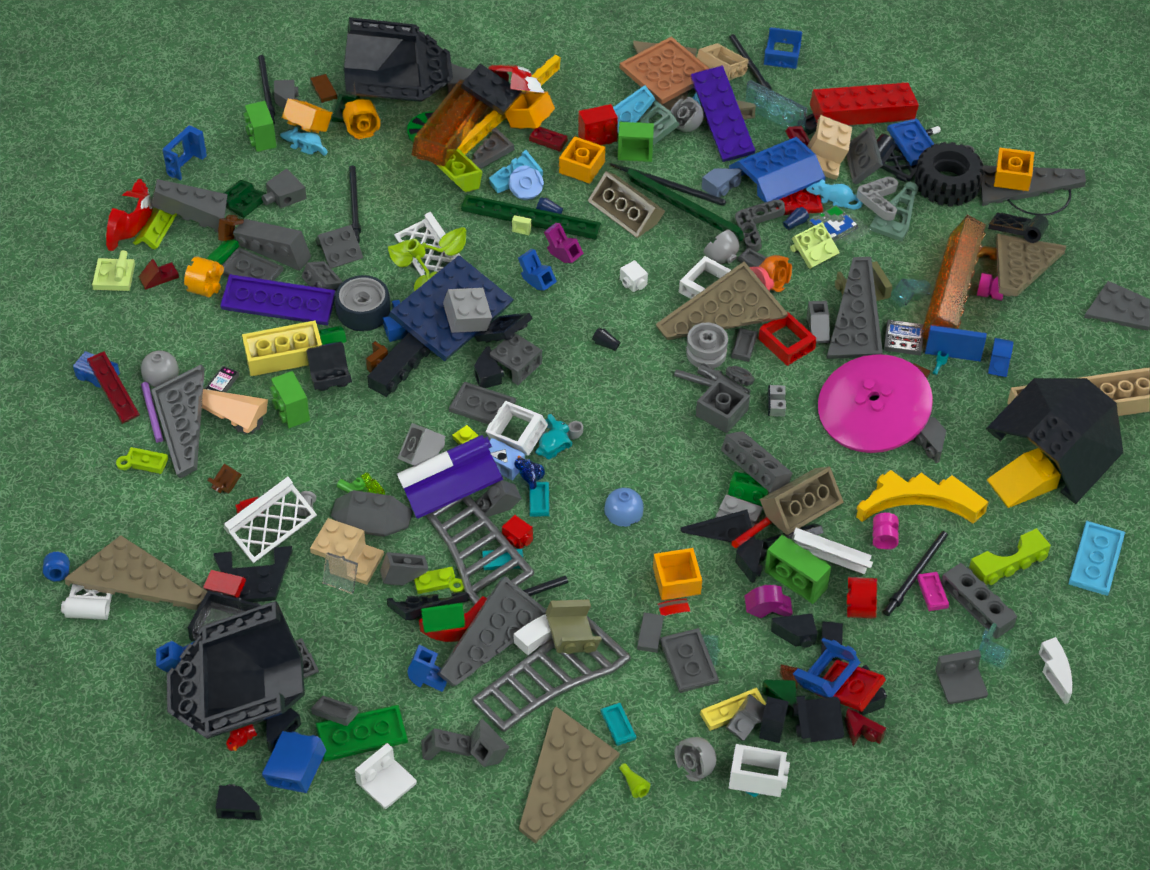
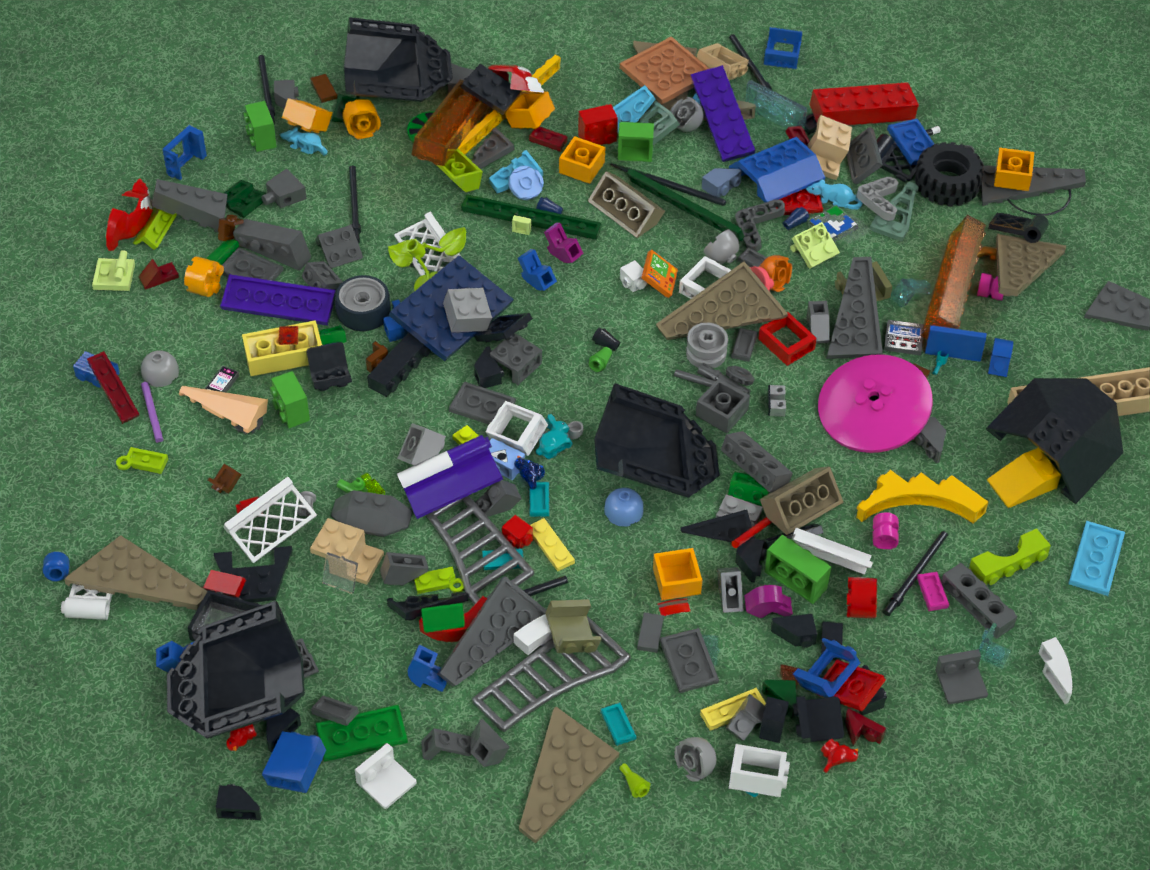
dark grey wing [151,365,205,478] -> none
none -> clear red tile [279,326,299,345]
none -> light yellow plate [531,518,575,572]
none -> bright green cone [589,347,612,372]
none -> black windscreen [594,383,720,498]
none -> orange tile [641,250,678,298]
none -> dark grey slope [717,567,743,613]
none -> red animal [820,739,859,773]

